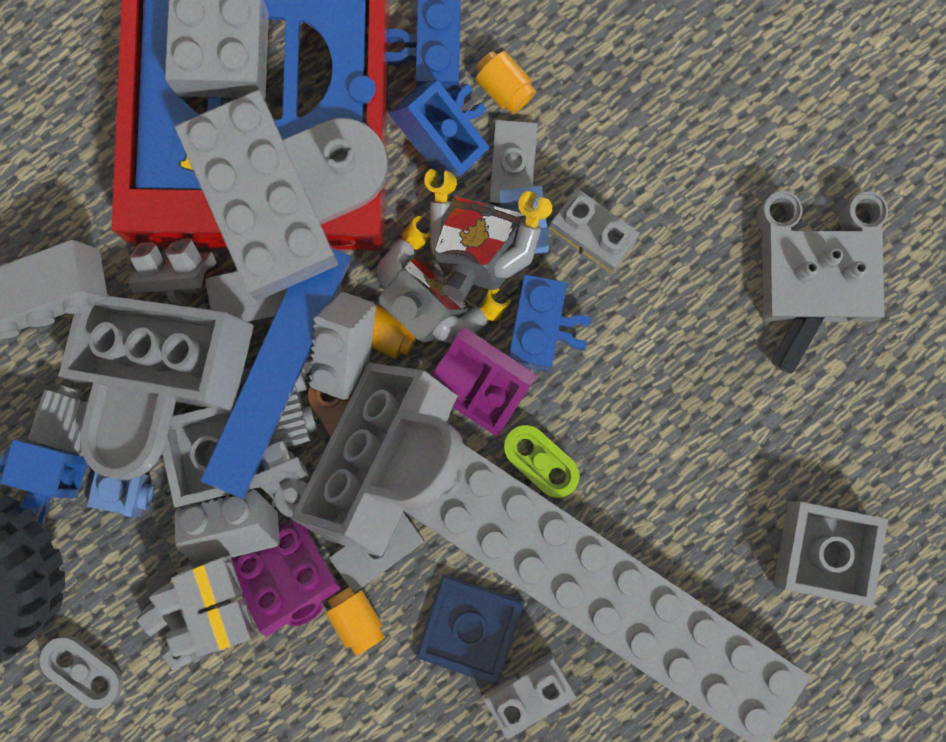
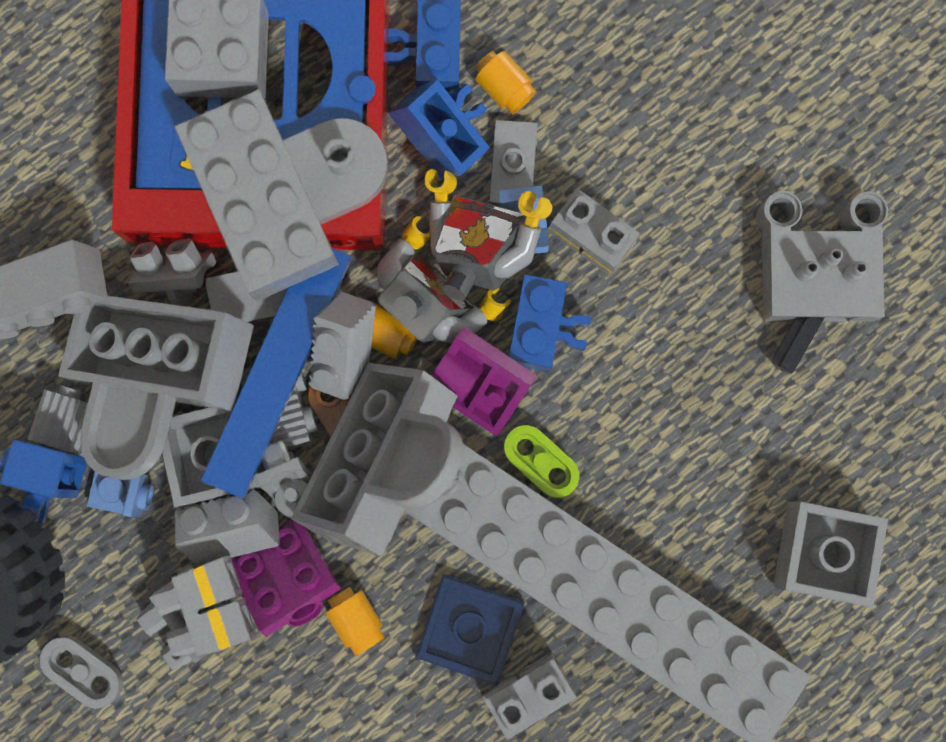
light grey plate [329,512,425,593] -> none

